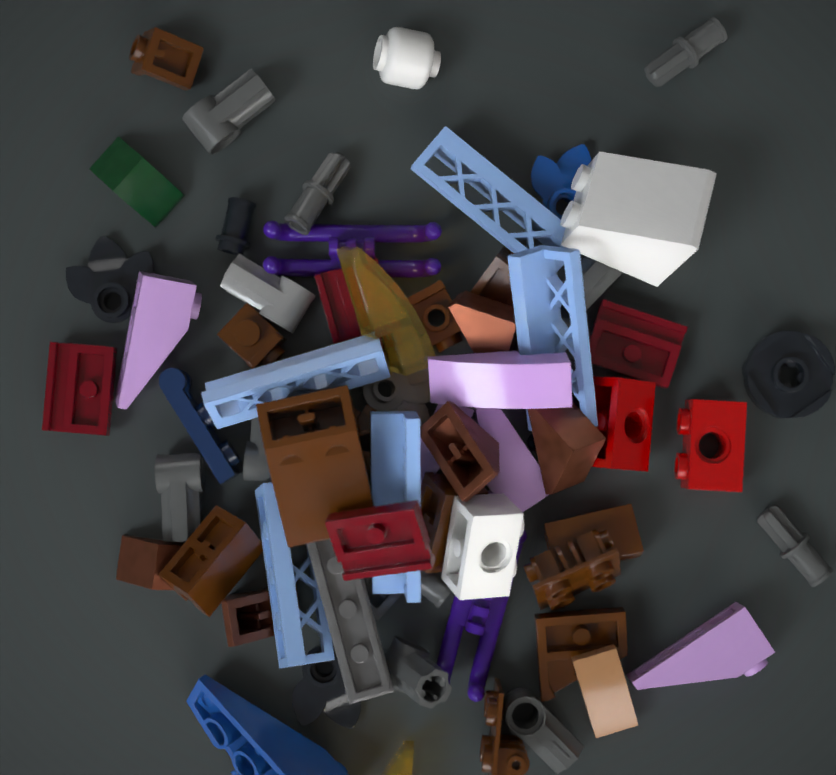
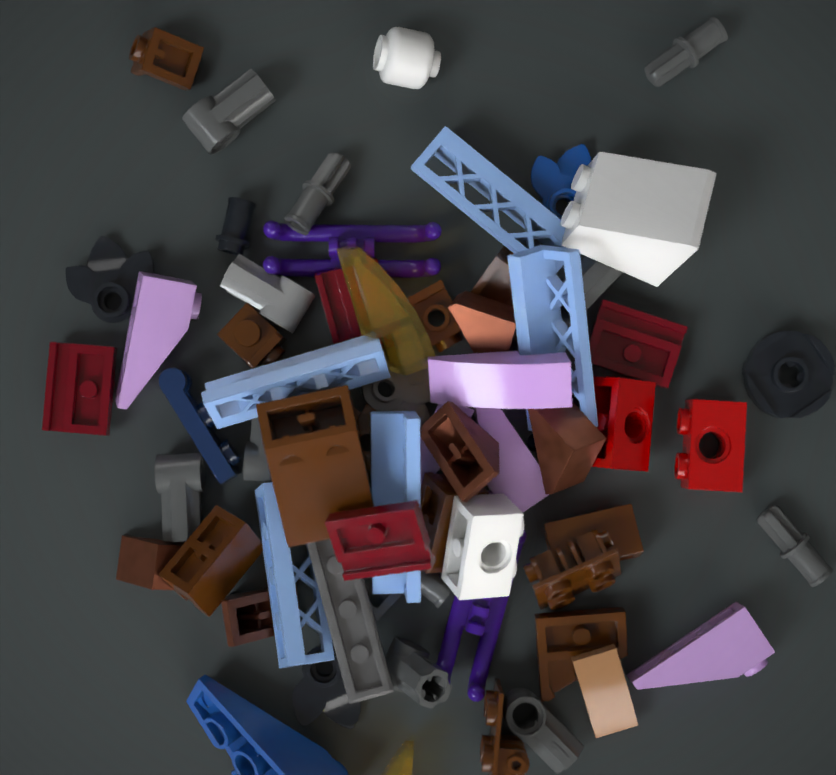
dark green slope [89,137,185,228] -> none

